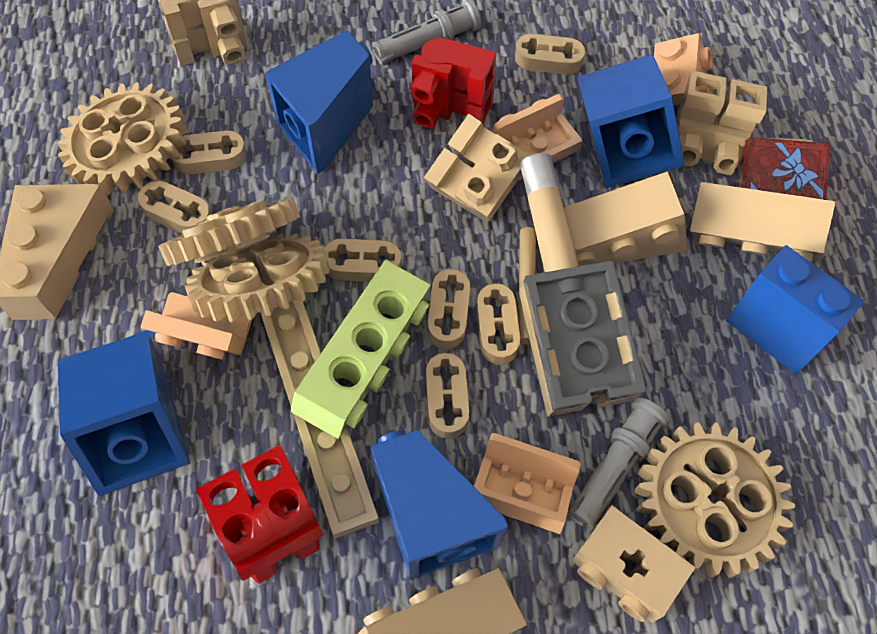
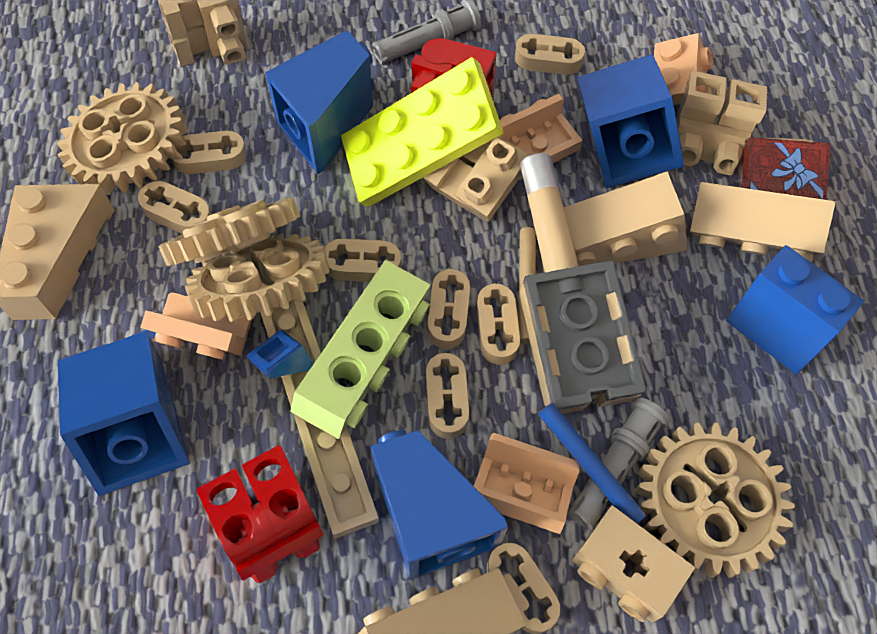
none -> blue slope [246,329,313,379]
none -> neon yellow plate [341,57,504,207]
none -> tan beam [487,543,560,634]
none -> blue bar [538,402,646,523]

